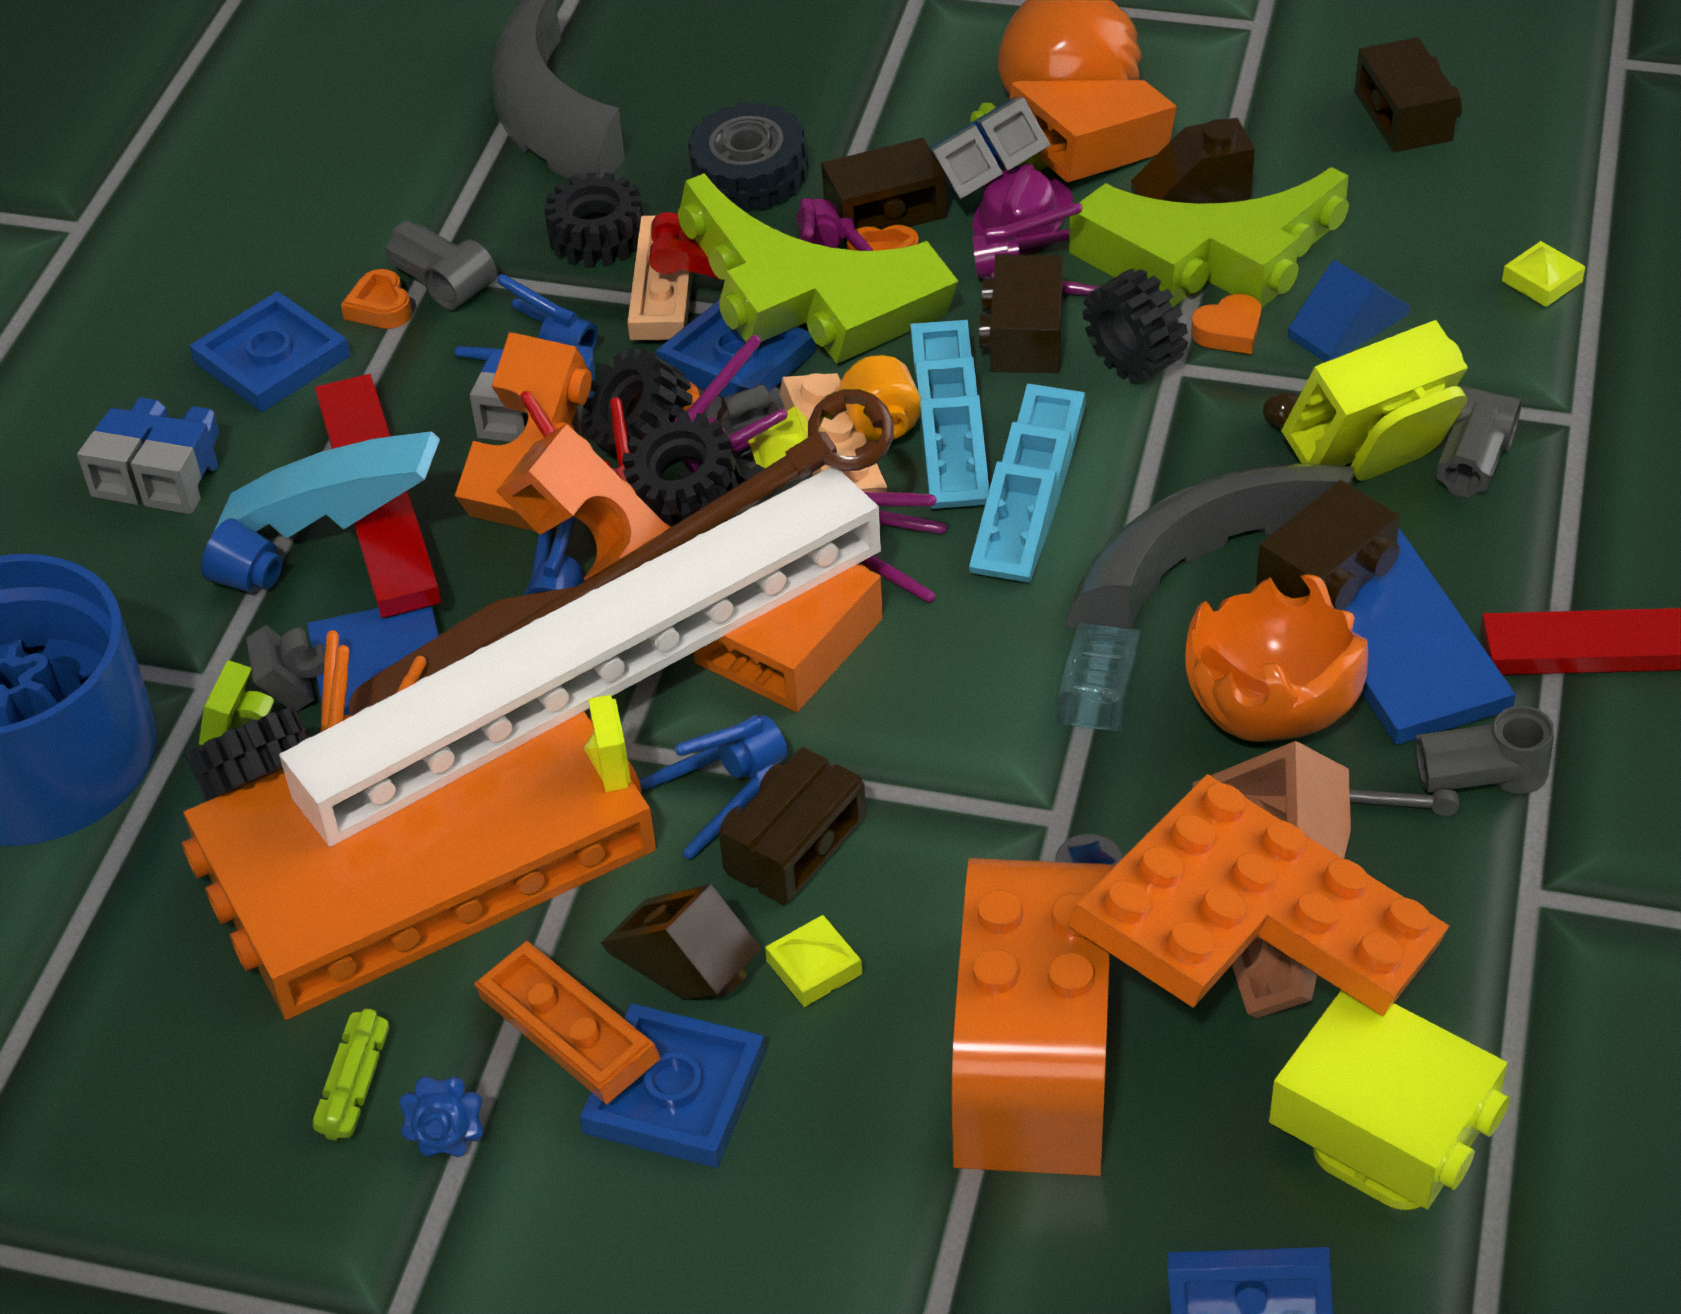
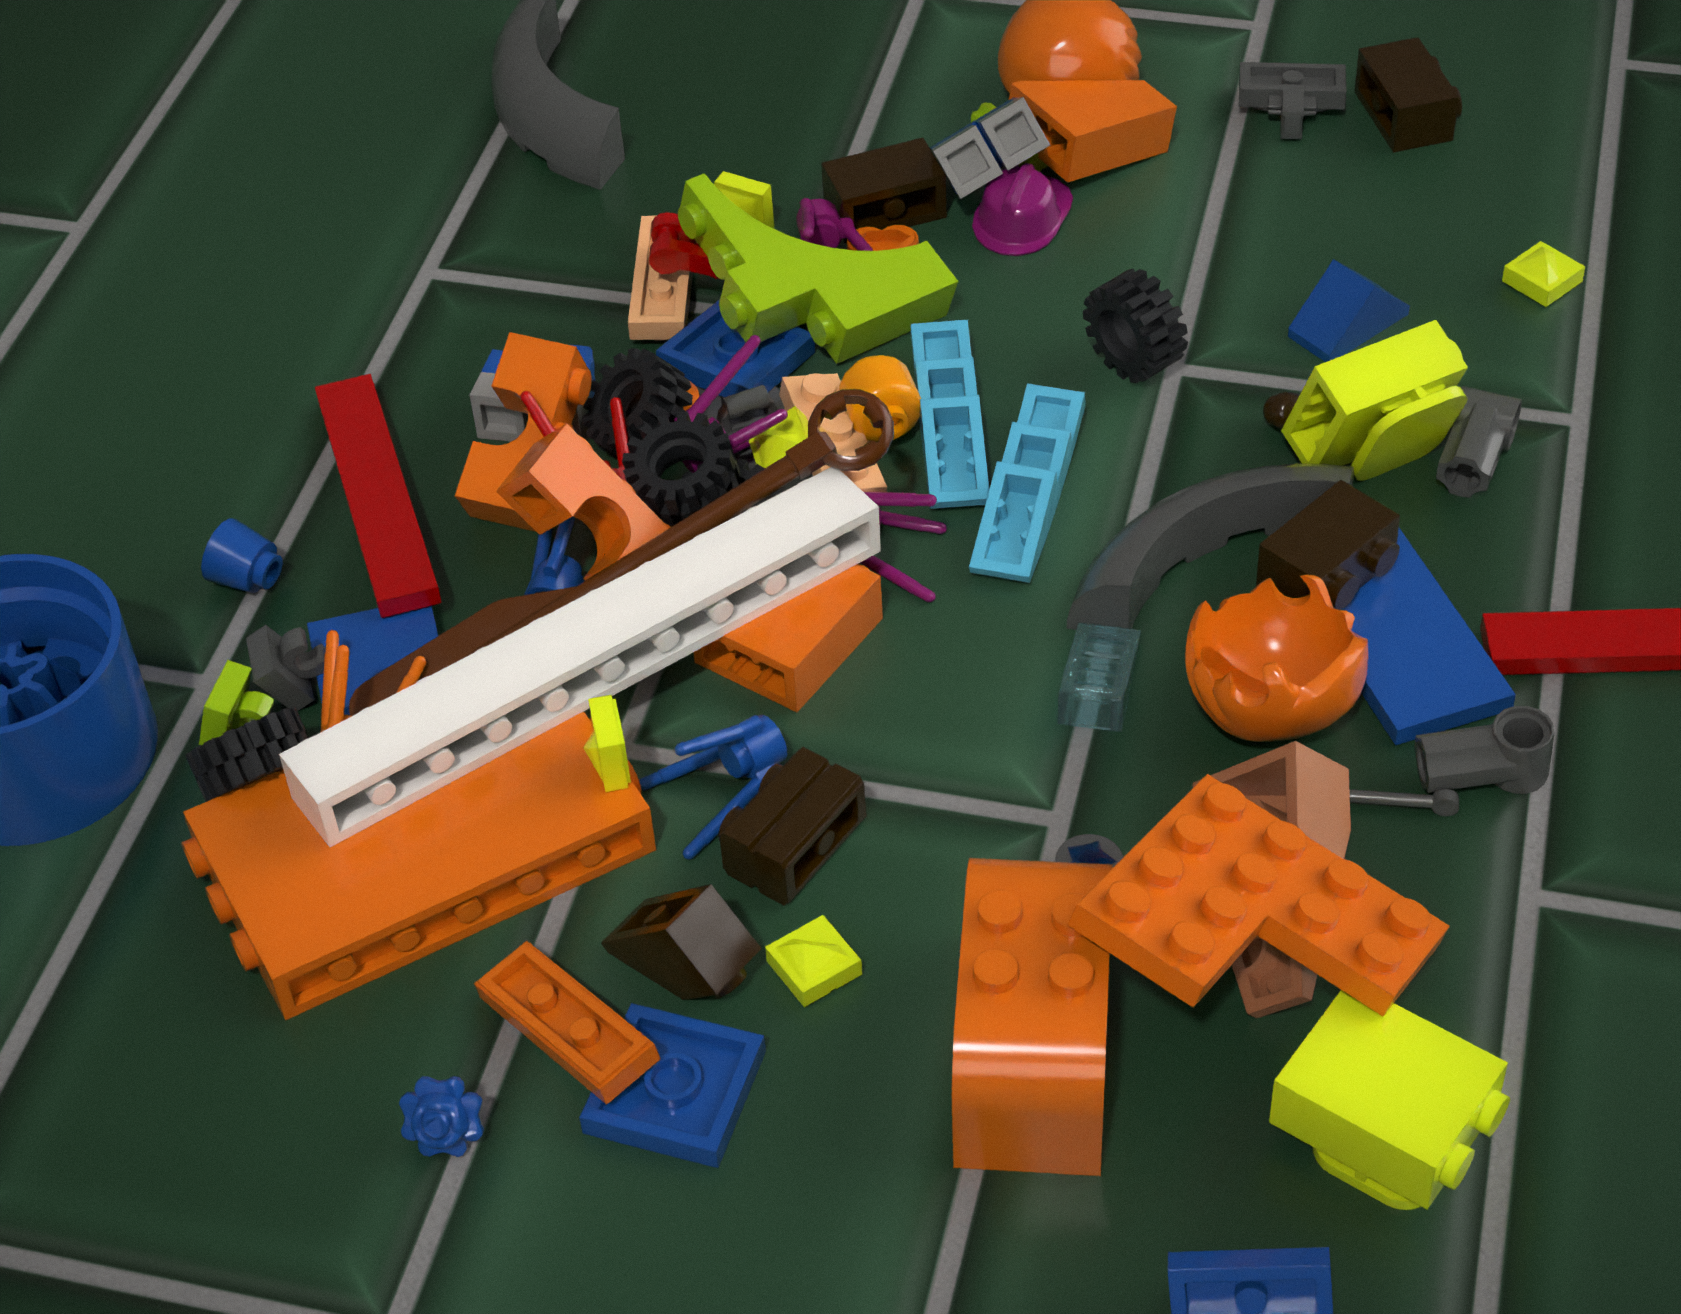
light grey hips [77,397,219,515] -> none
blue tile [189,291,351,412] -> none
medium azure slope [214,431,440,539] -> none
lime axle [312,1008,389,1141] -> none
orange tile [341,269,412,329] -> none
dark grey piece [385,220,497,310] -> none
blue plant [454,274,598,360] -> none
black tyre [544,172,644,268] -> none
black wheel [688,102,809,212] -> none
magenta plant [973,203,1099,296] -> none
dark brown brick [979,254,1063,373] -> none
lime arch [1069,167,1349,308] -> none
dark brown slope [1131,118,1255,204] -> none
orange tile [1191,294,1261,354] -> none
none -> neon yellow tile [714,171,774,229]
none -> dark grey hinge [1239,62,1347,139]

